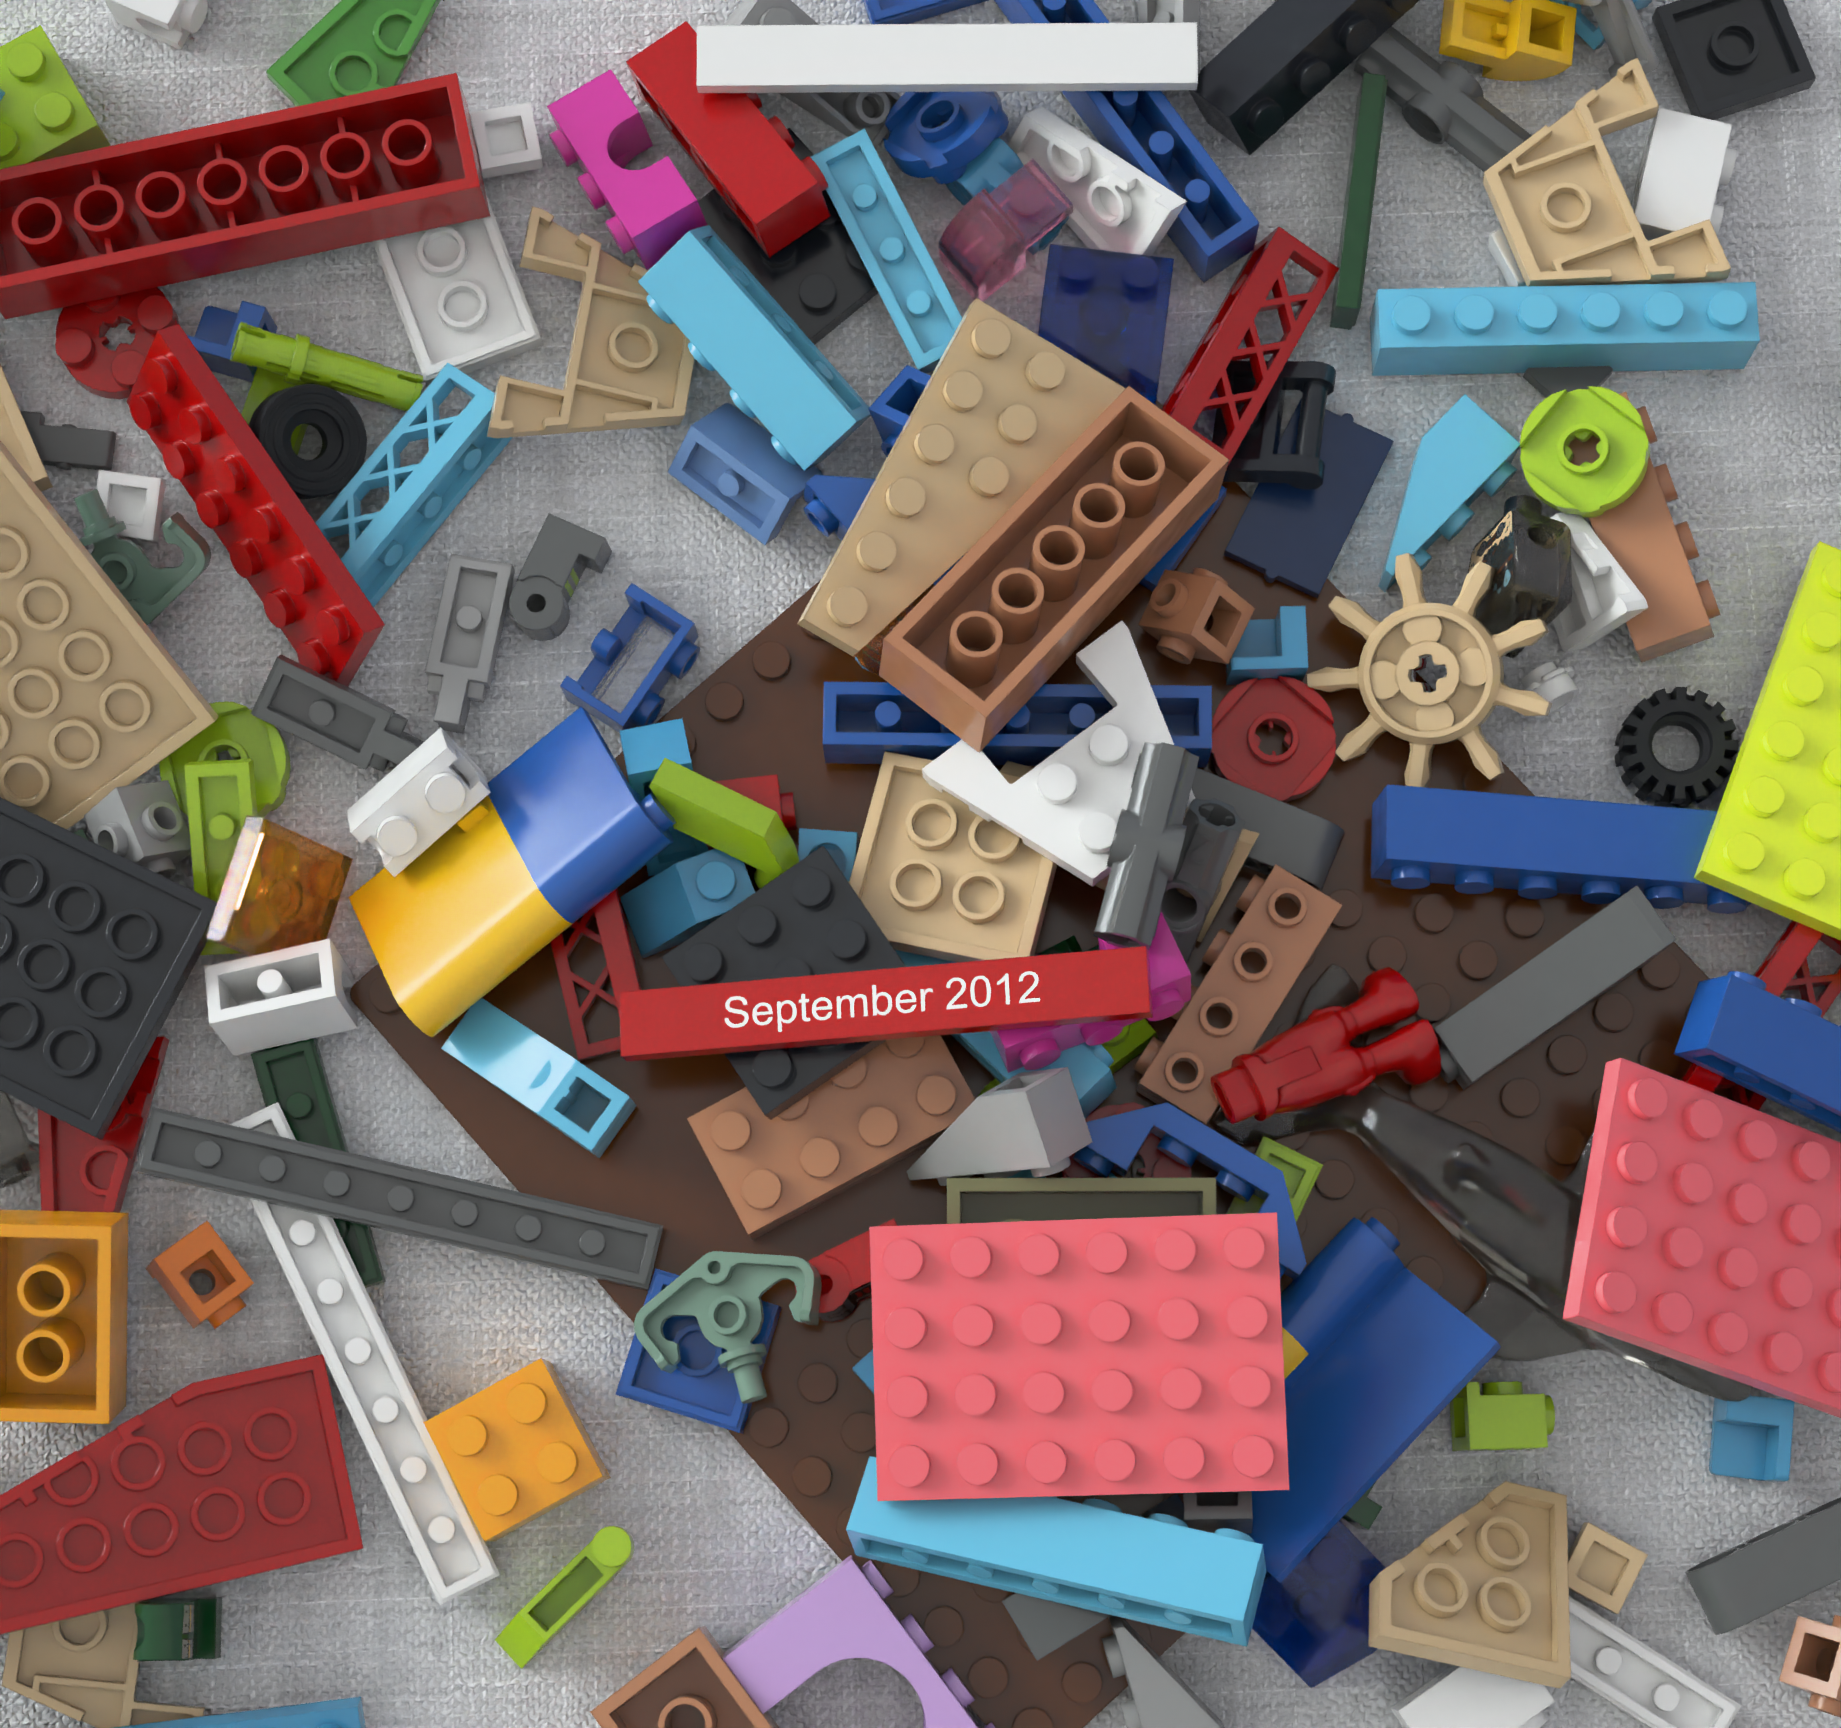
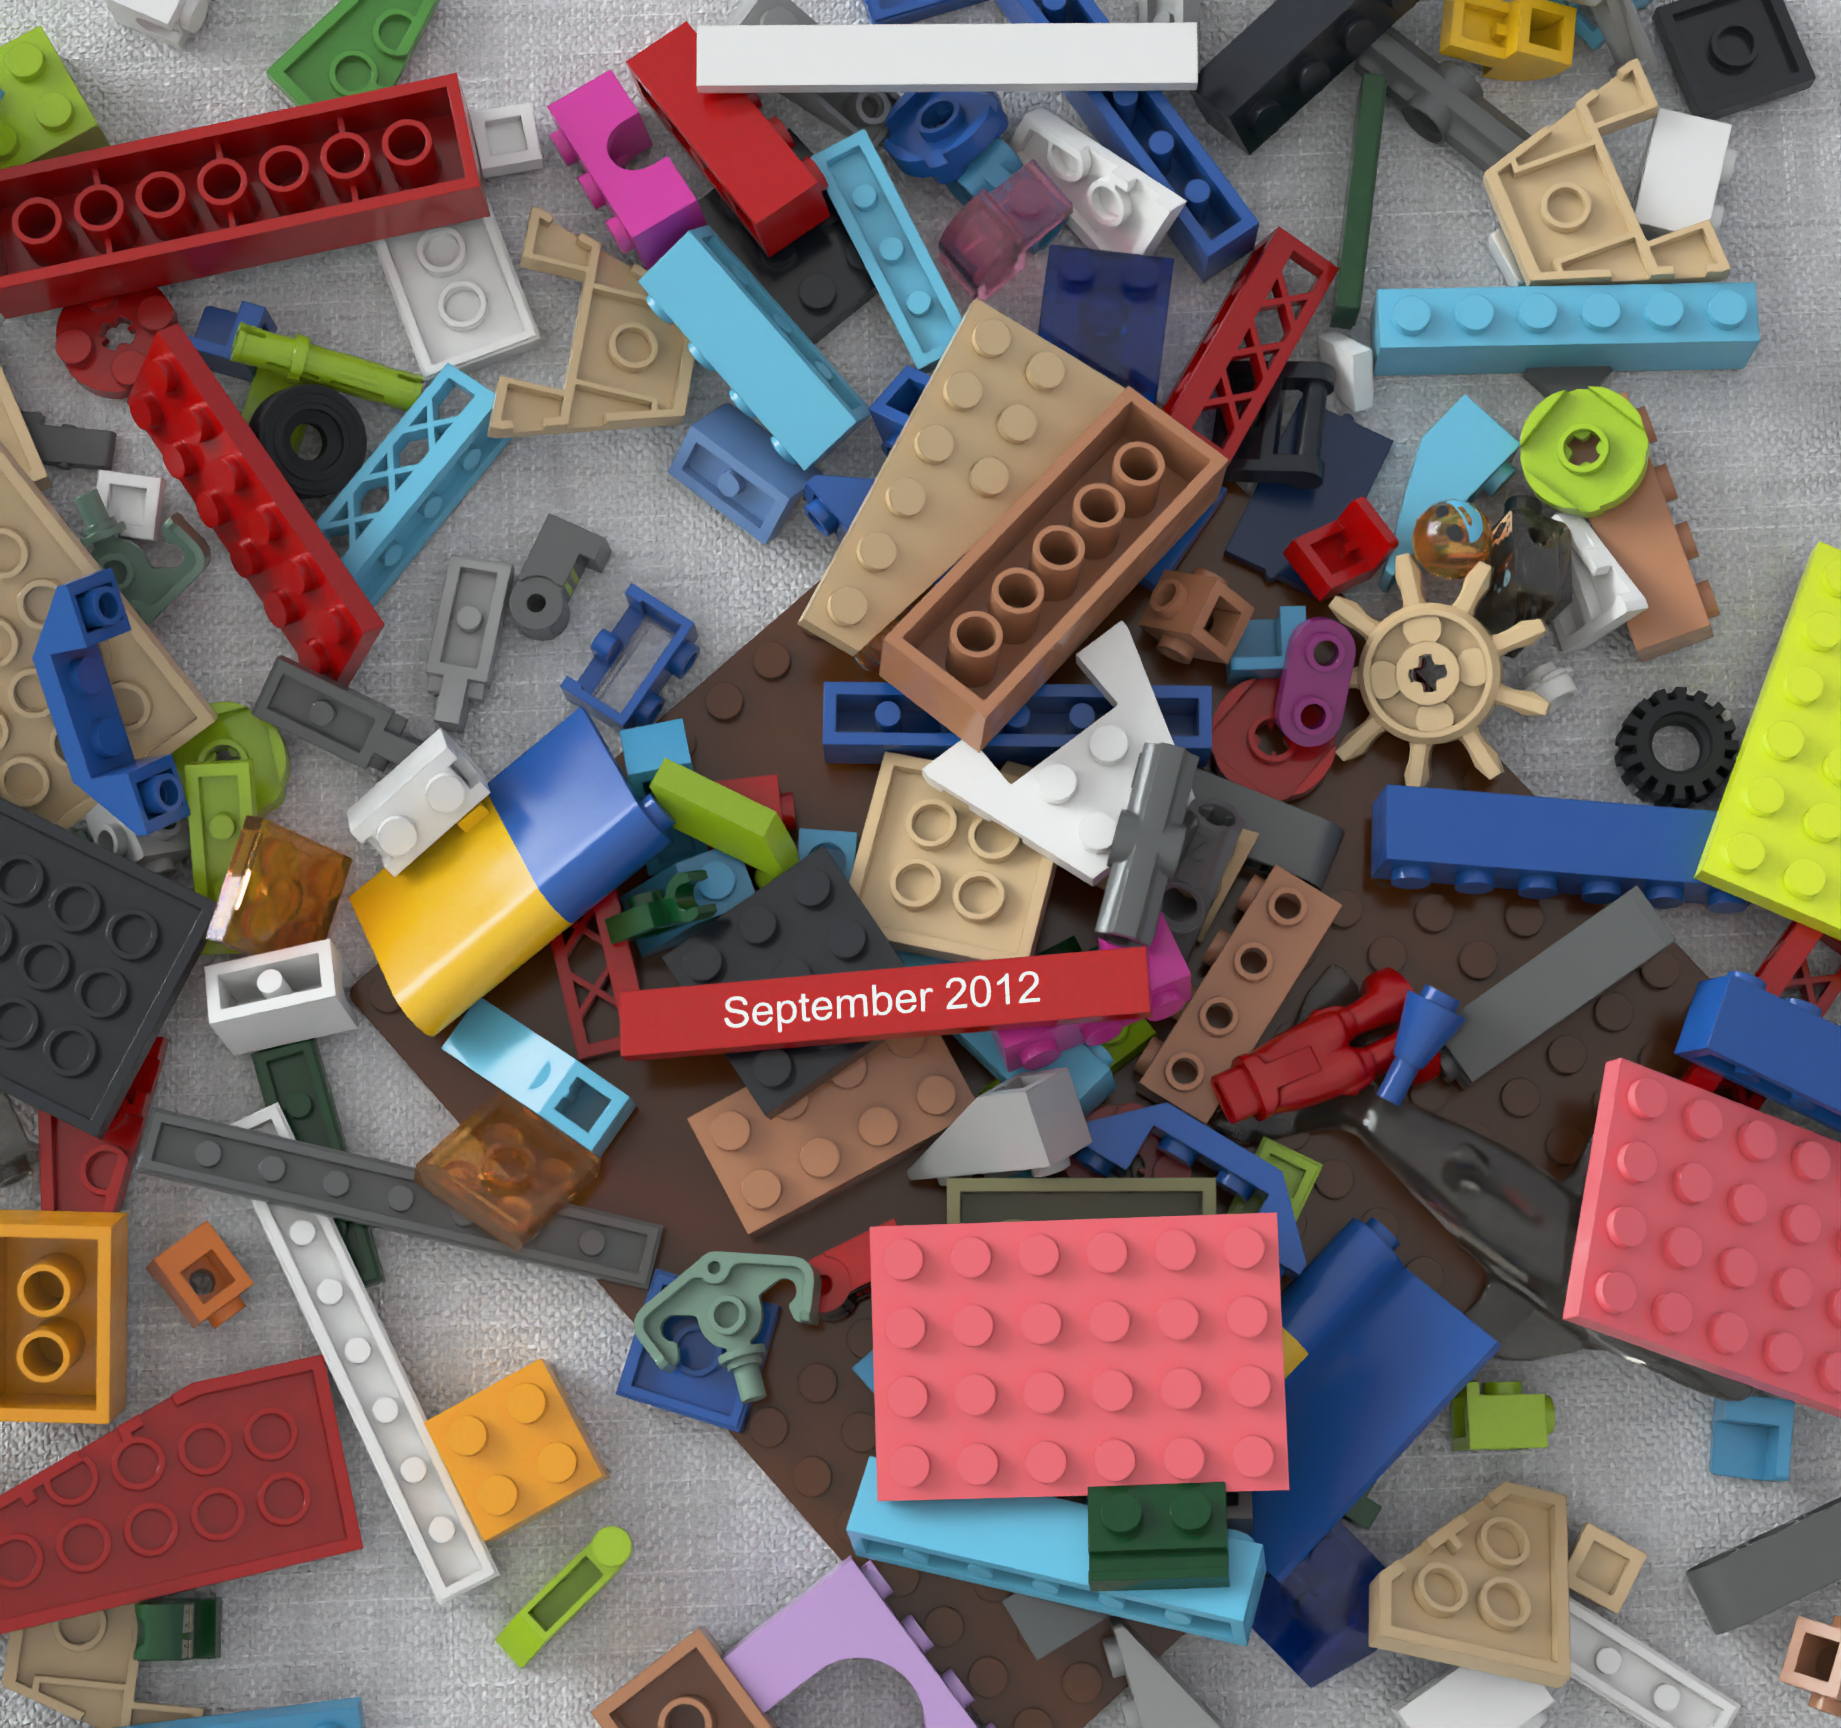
none -> blue slope [32,567,191,836]
none -> clear orange plate [414,1090,601,1252]
none -> dark green plate [605,870,717,944]
none -> dark green plate [1088,1482,1230,1592]
none -> magenta plate [1275,617,1356,747]
none -> red bracket [1282,497,1399,602]
none -> white tile [1318,330,1374,413]
none -> blue cone [1376,984,1467,1106]
none -> clear orange piece [1411,499,1493,580]

